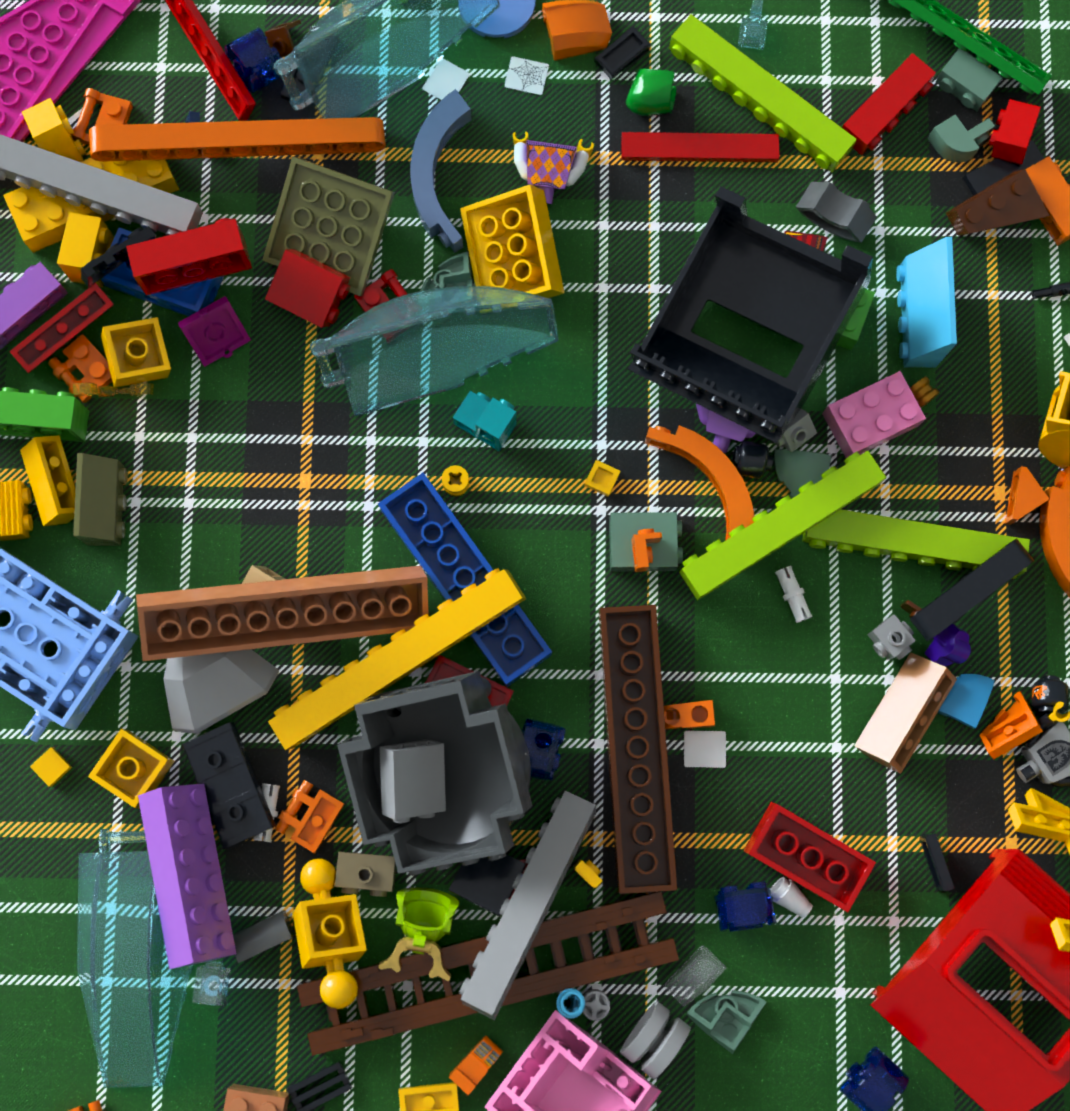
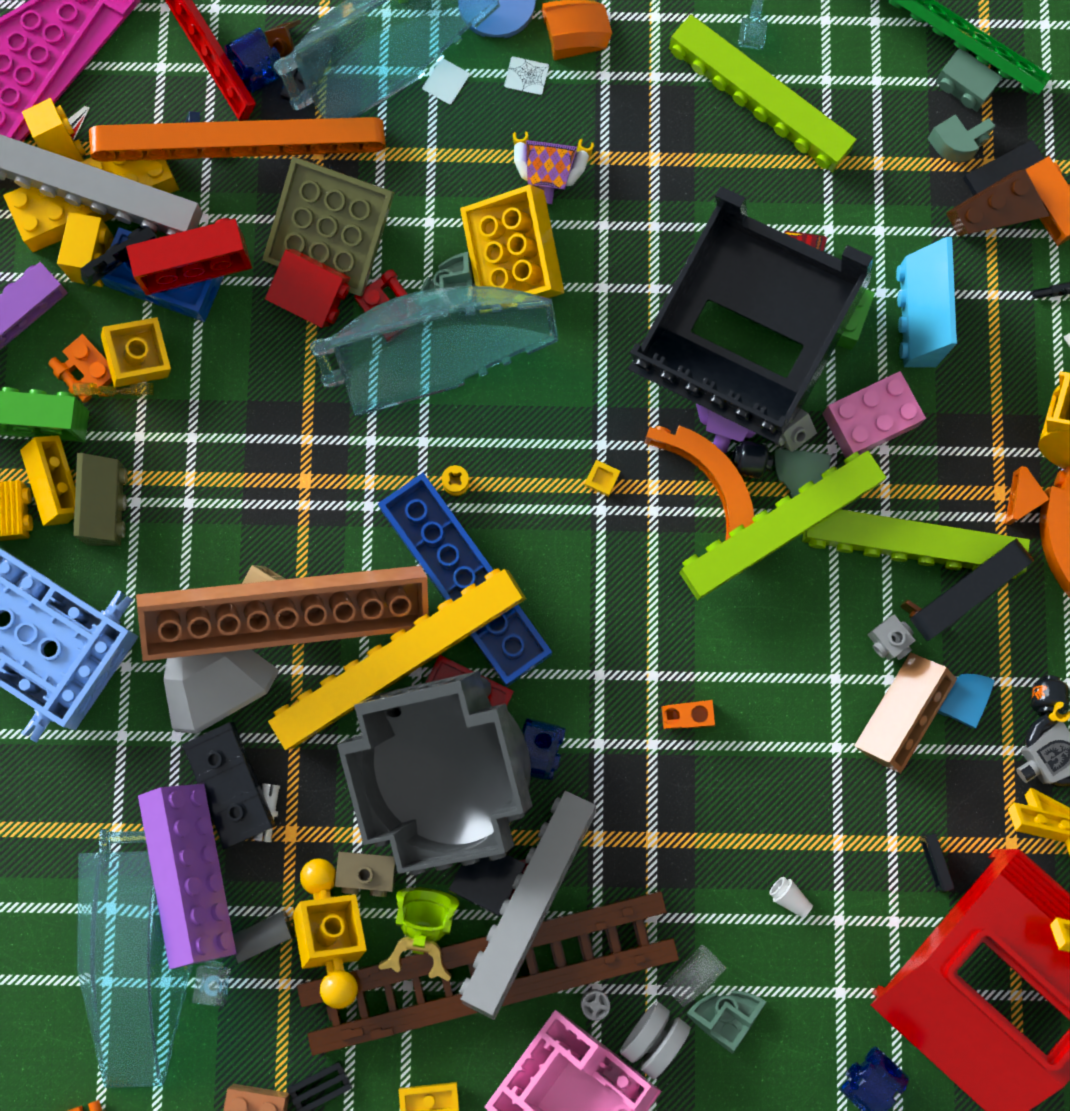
red brick [9,283,114,373] -> none
yellow tile [30,747,72,787] -> none
orange plate [71,88,133,146] -> none
yellow brick [88,729,175,809] -> none
magenta plate [178,296,251,367] -> none
orange plate [275,780,345,853] -> none
light grey brick [379,739,446,823] -> none
sand blue arch [410,89,471,253] -> none
orange leg [449,1035,503,1095] -> none
teal brick [453,391,516,452] -> none
medium azure cone [556,988,585,1018] -> none
yellow plate [573,859,603,888] -> none
black tile [594,26,651,80] -> none
reddish brown brick [598,605,677,894] -> none
sand green brick [609,512,683,572] -> none
red tile [621,132,779,163] -> none
green piece [626,68,677,116] -> none
orange bracket [631,529,662,572] -> none
white sticker [684,731,726,768] -> none
clear blue brick [714,882,777,932] -> none
red brick [743,802,876,912] -> none
white pin [775,566,813,623] -> none
dark grey brick [796,181,877,243] -> none
red brick [842,53,936,156] -> none
pearl gold wheel [910,376,940,408] -> none
dark purple piece [924,623,971,667] -> none
orange wing [980,691,1043,760] -> none
red brick [989,99,1041,165] -> none

